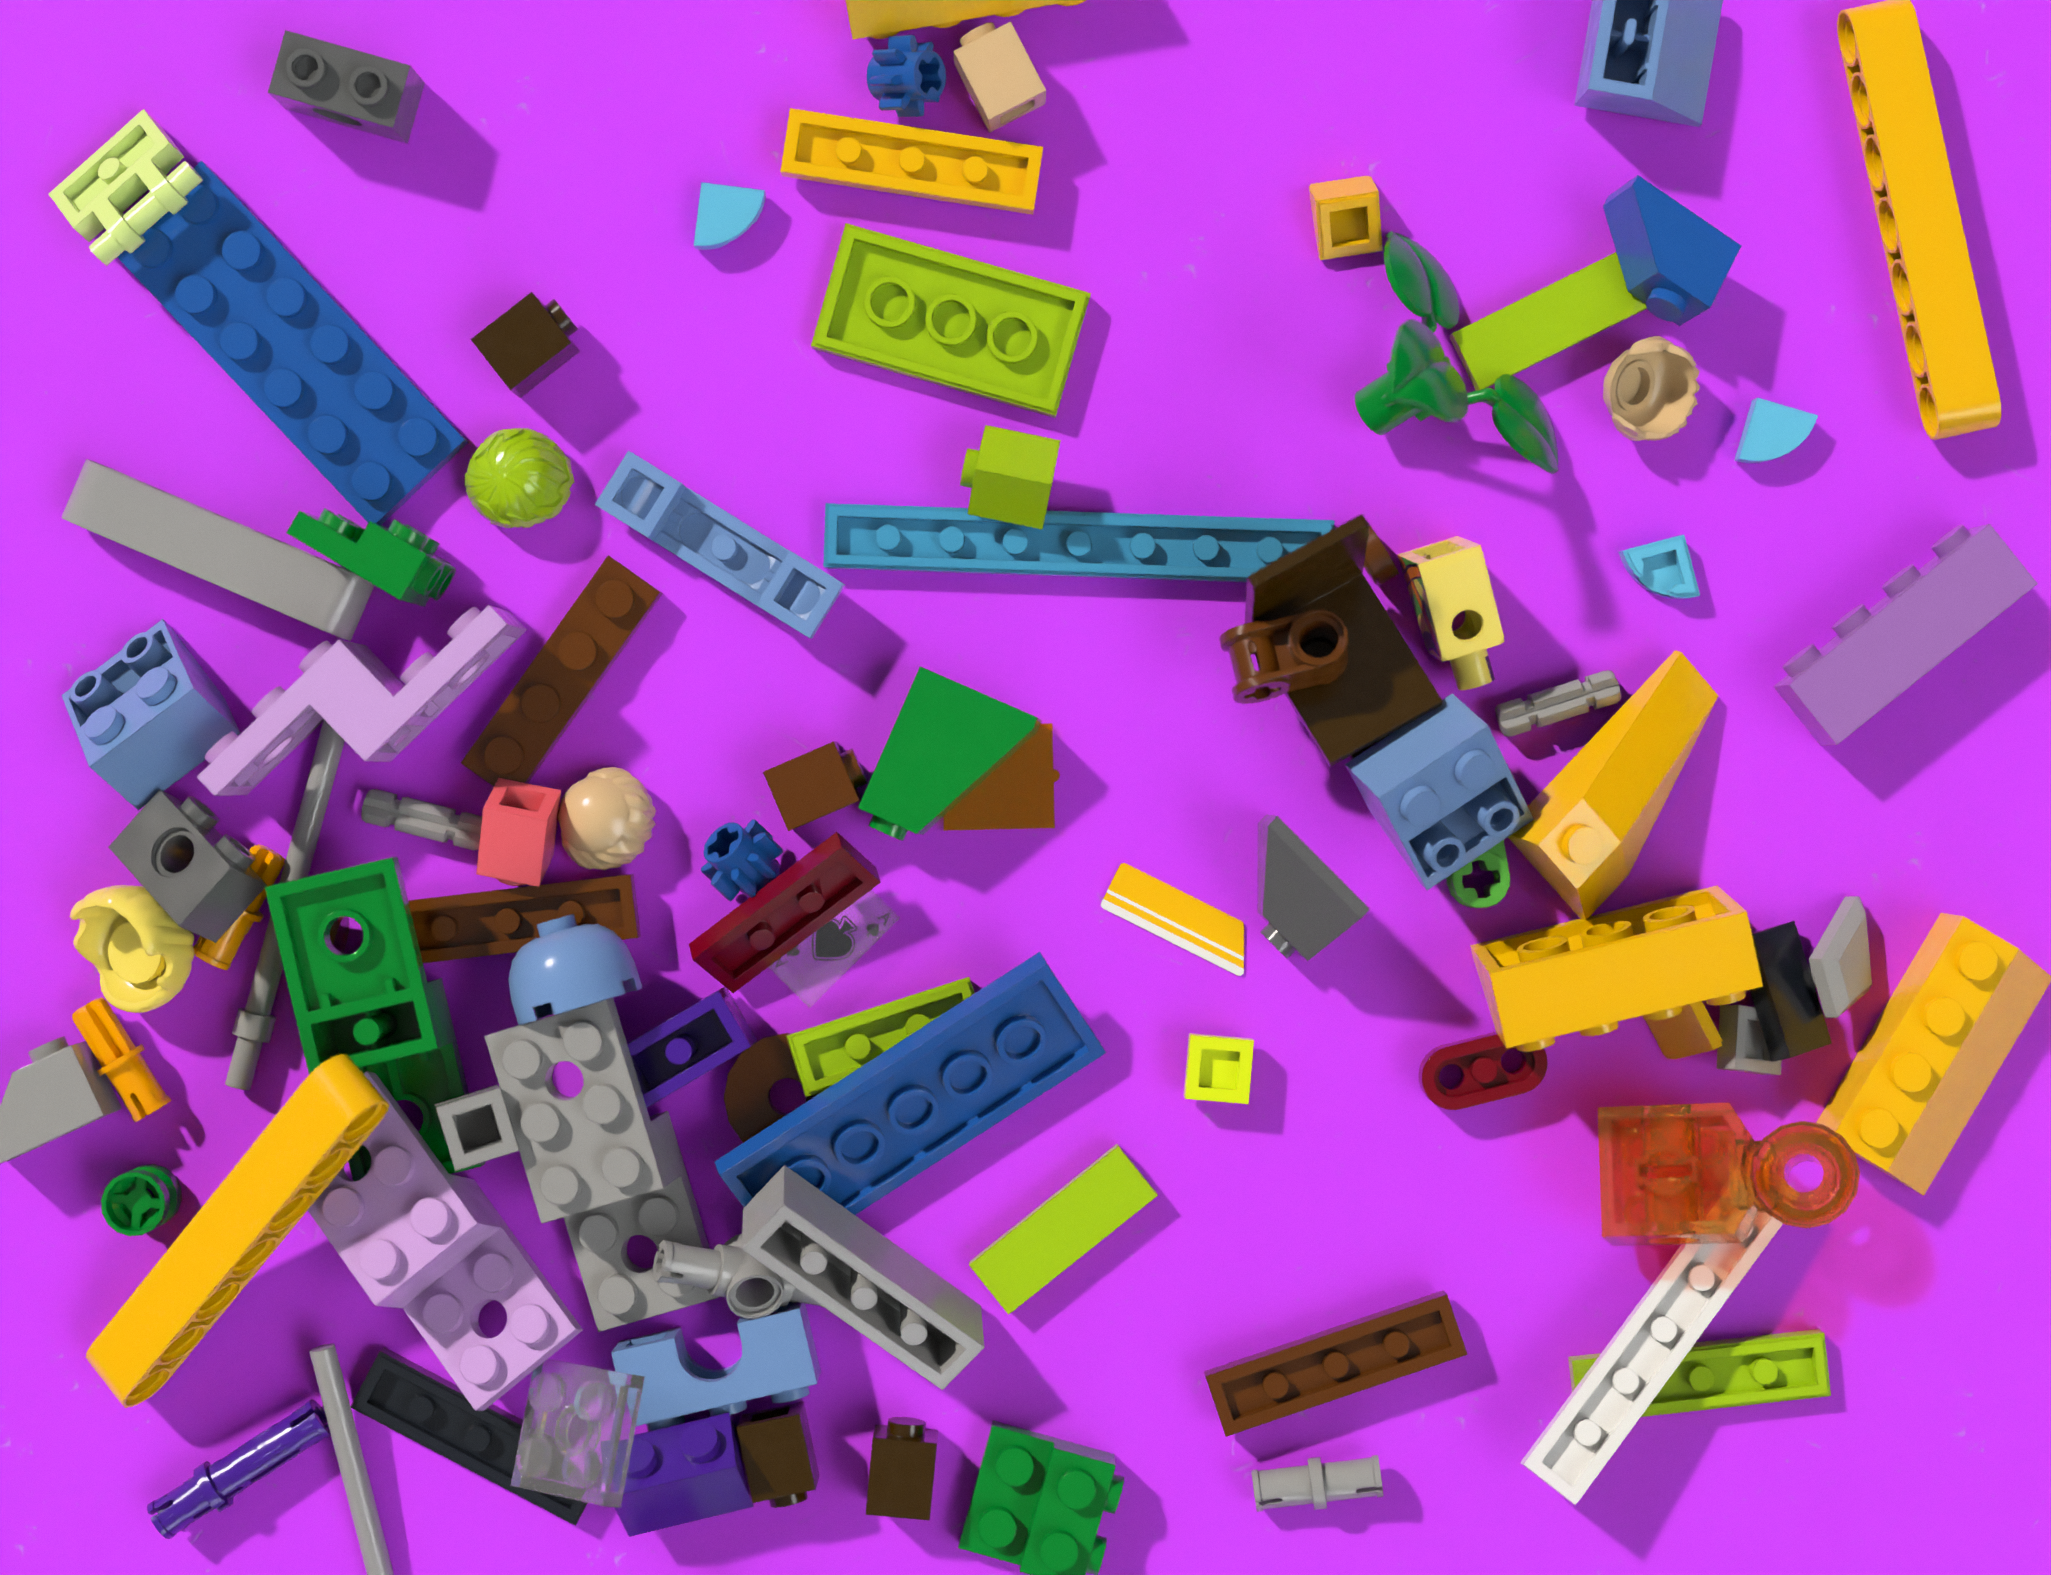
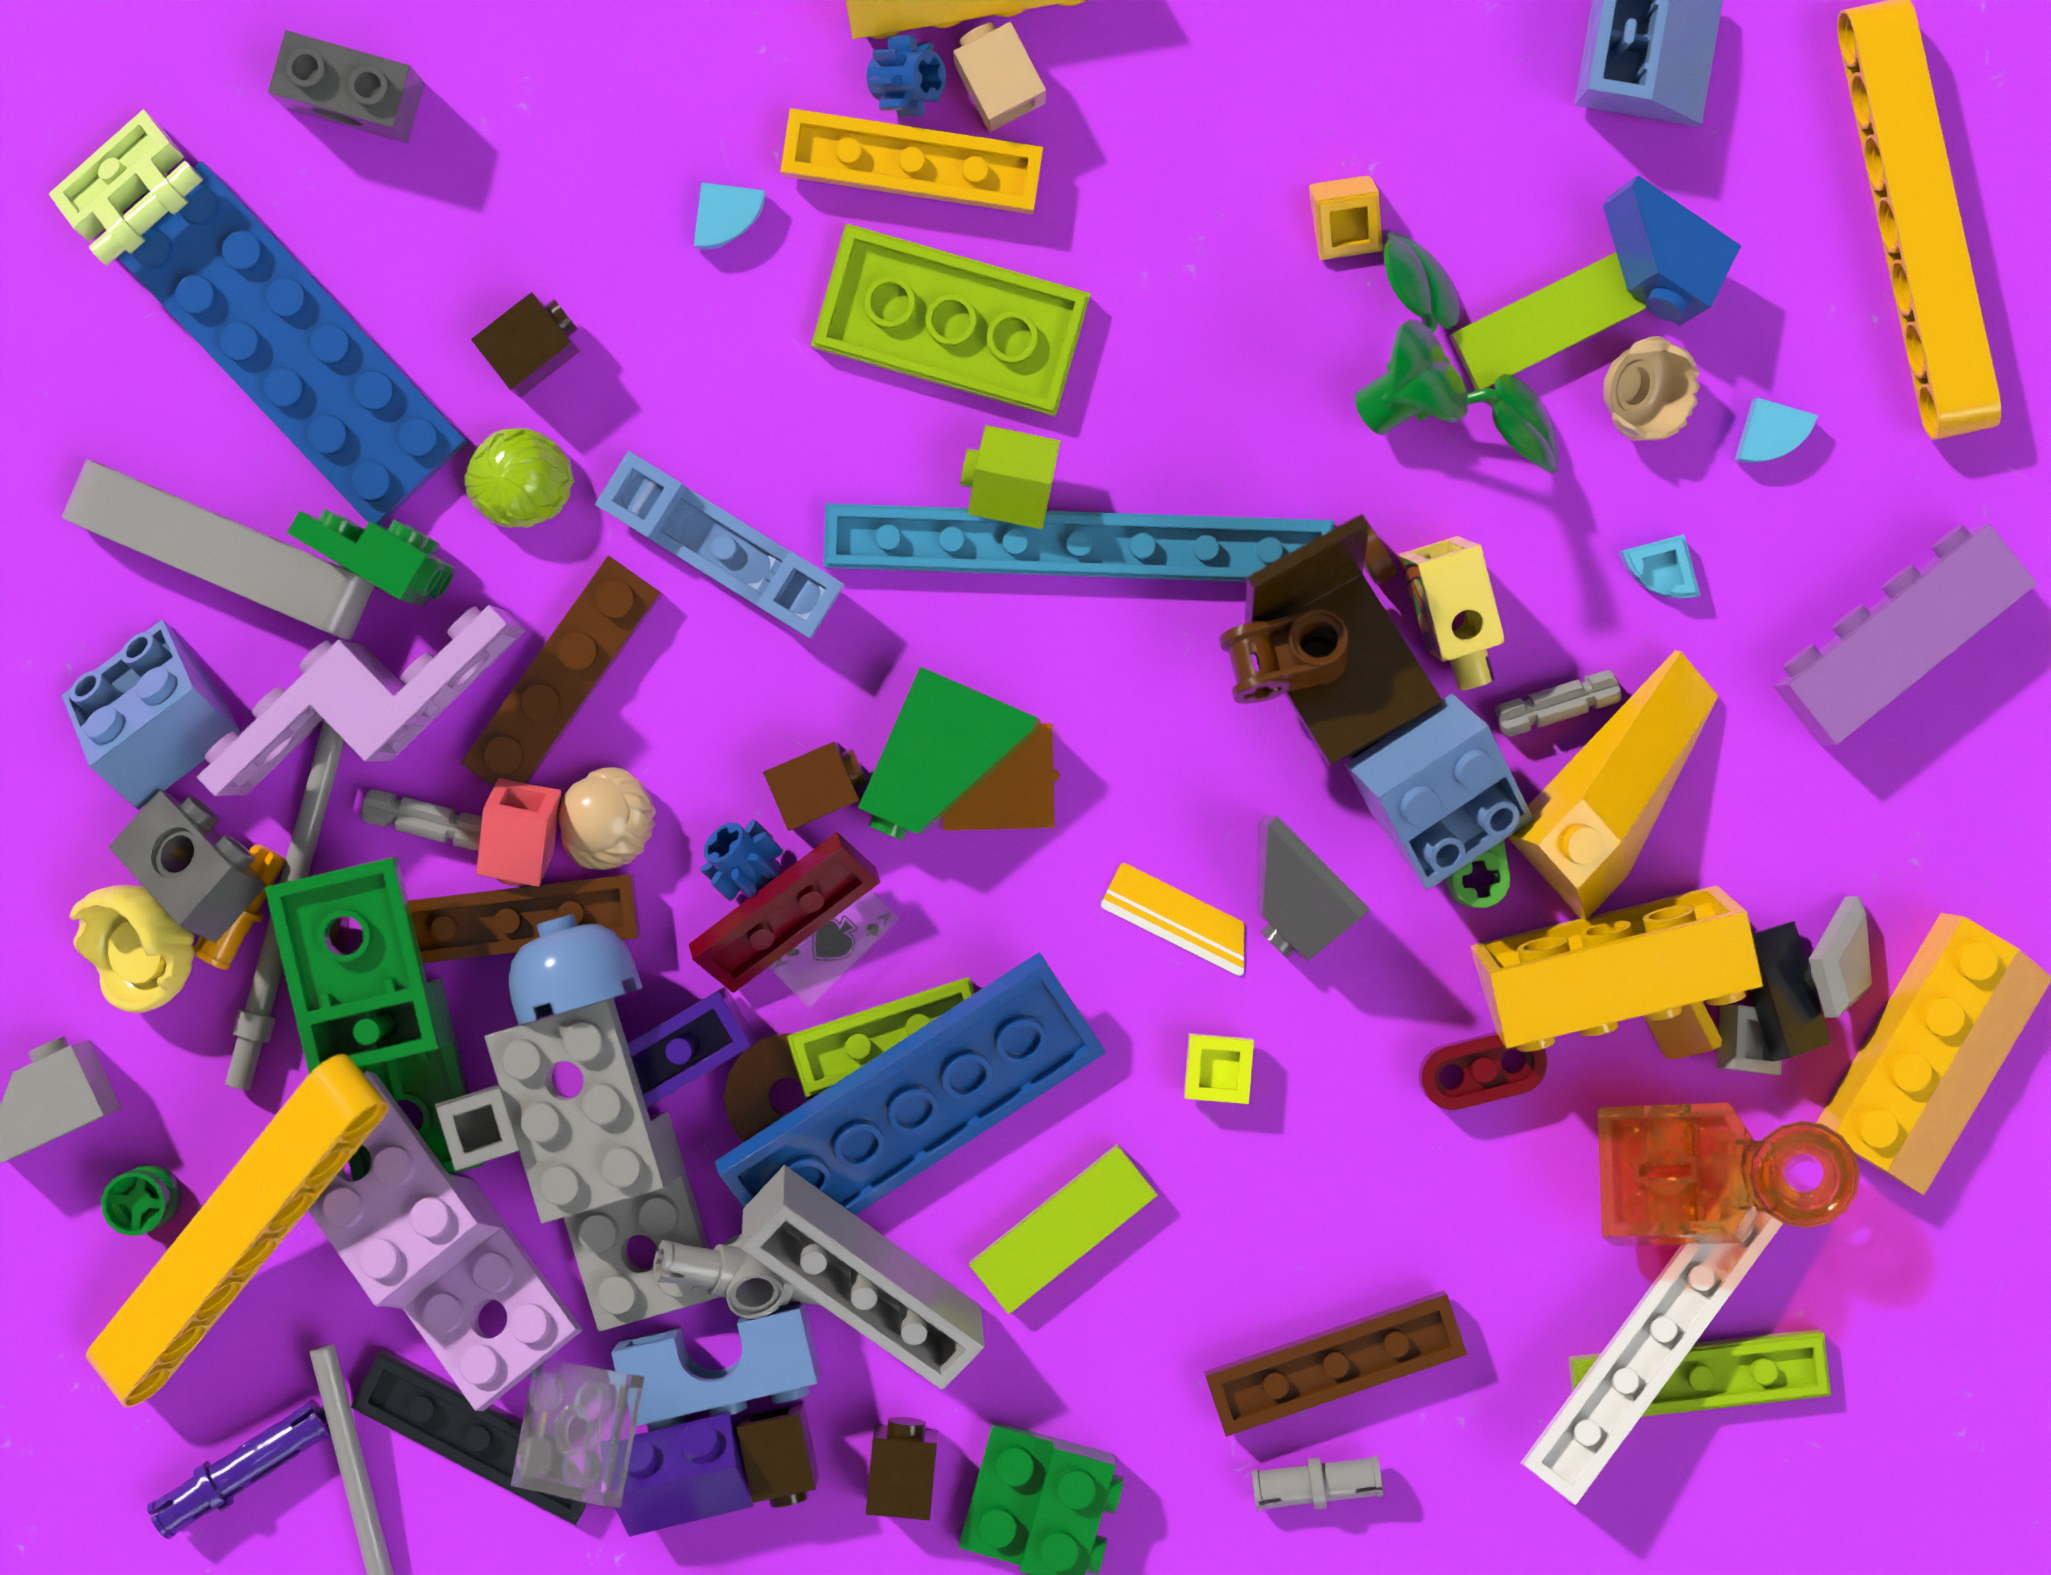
light orange axle [72,997,171,1122] -> none

